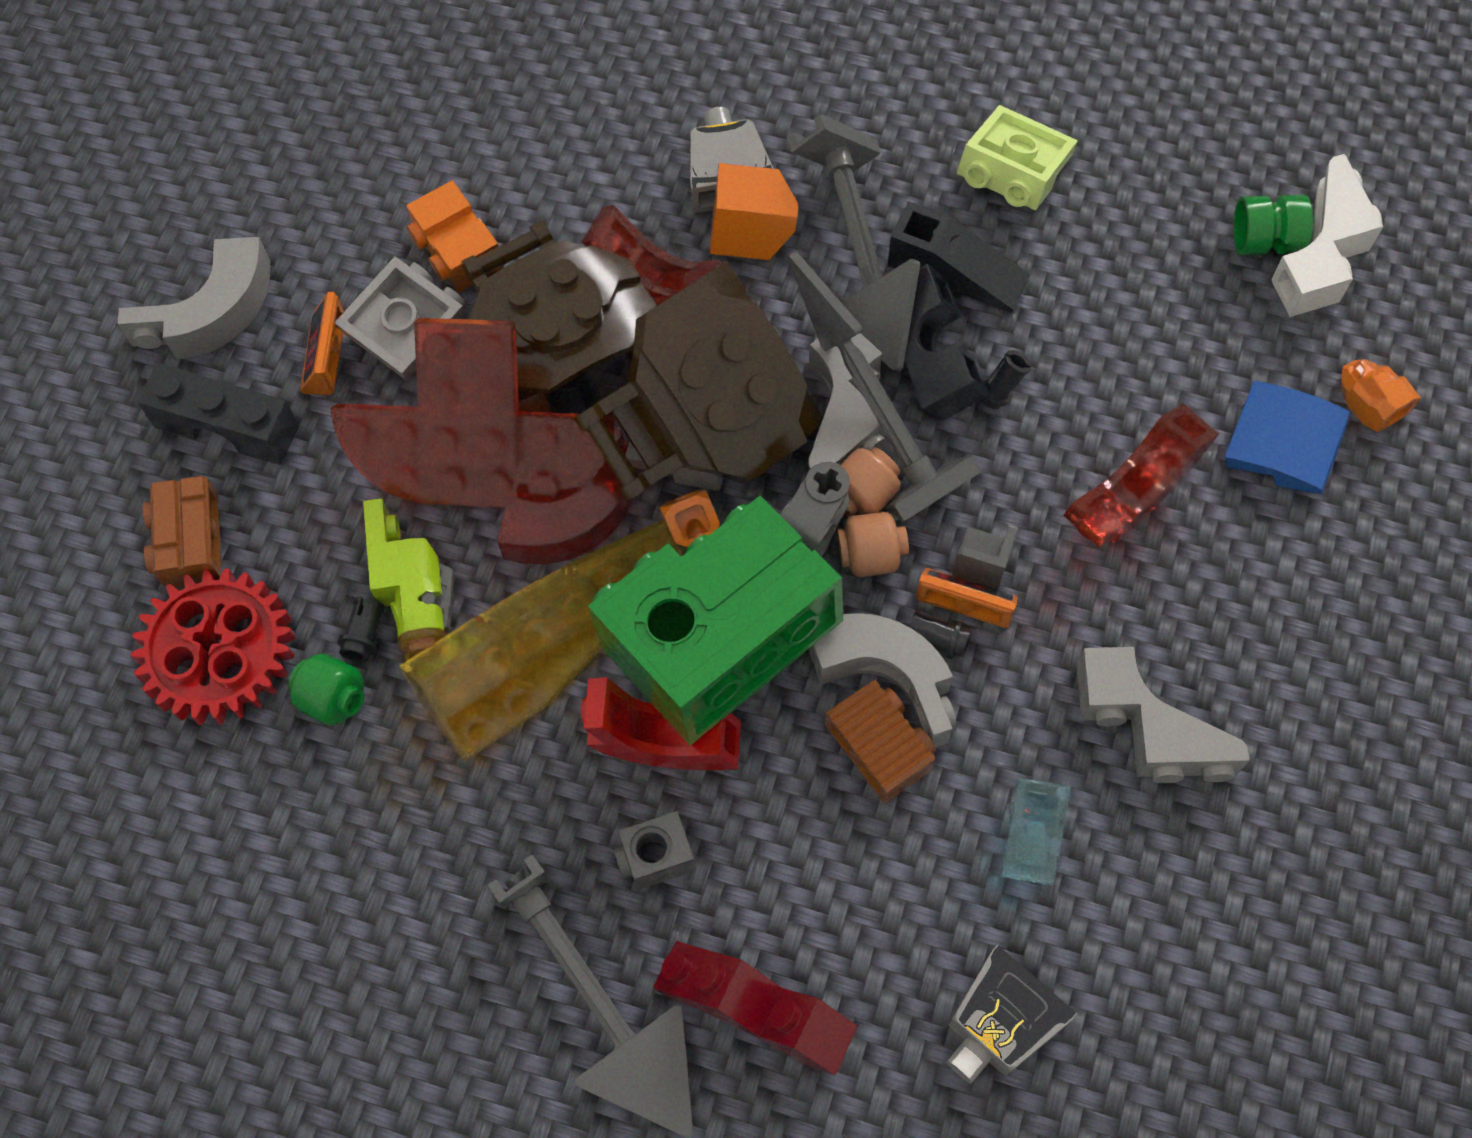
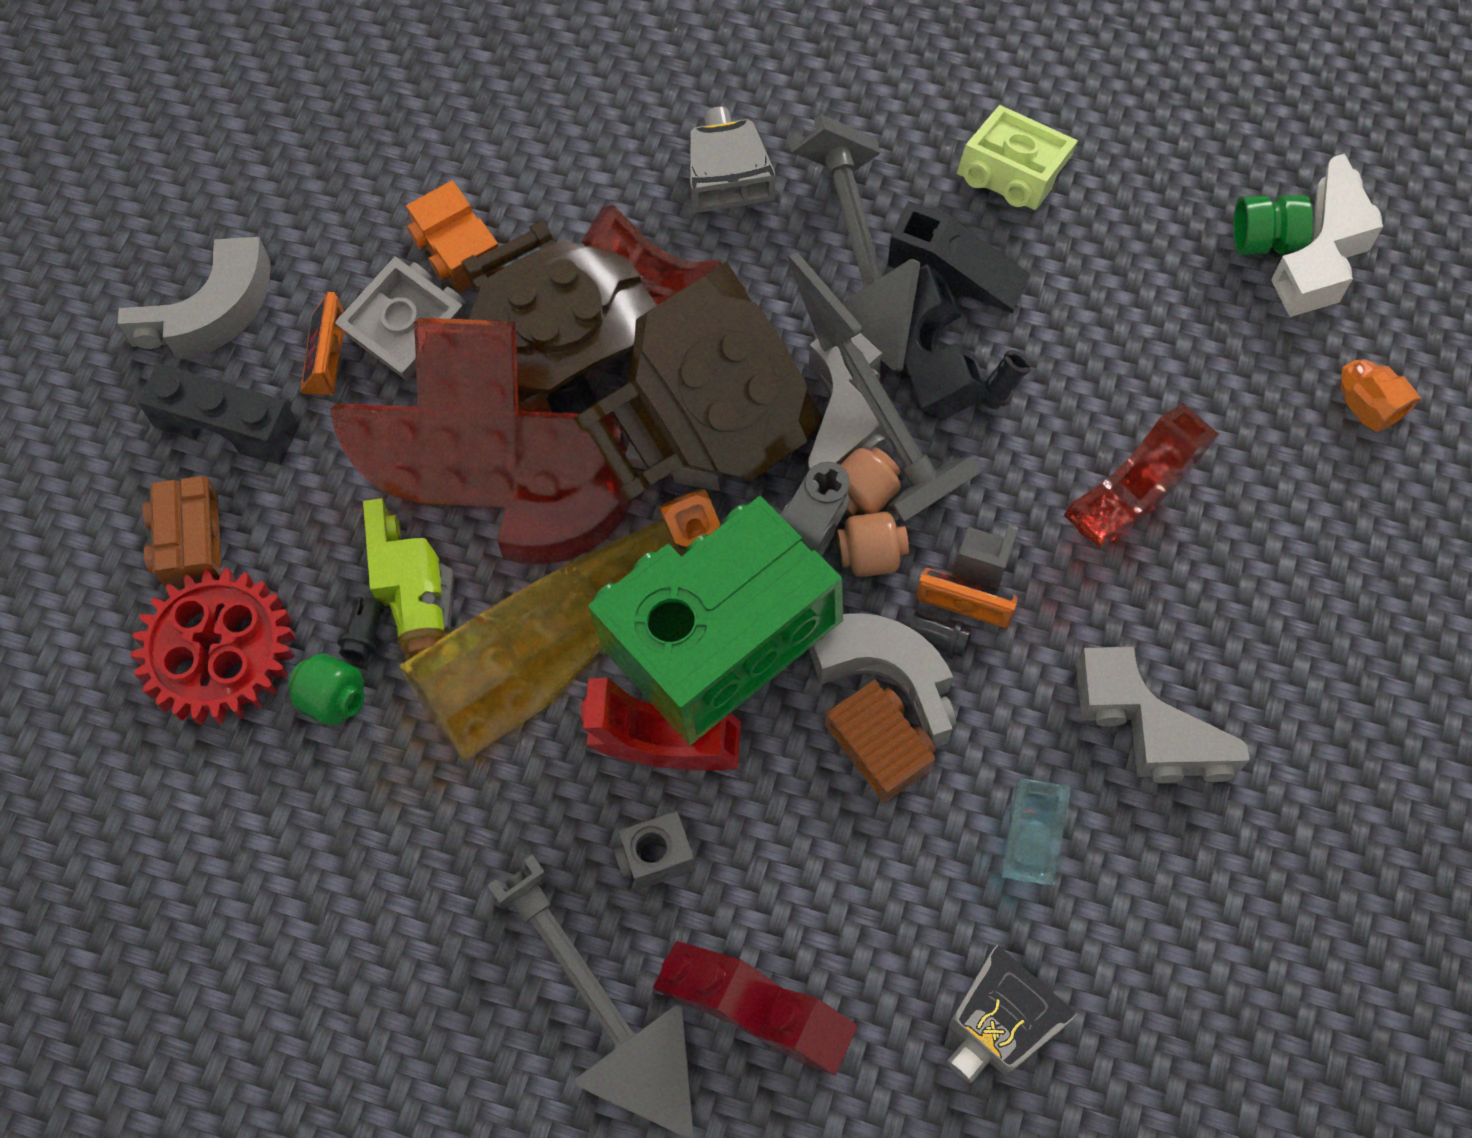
orange slope [709,163,798,260] -> none
blue slope [1224,381,1351,494] -> none

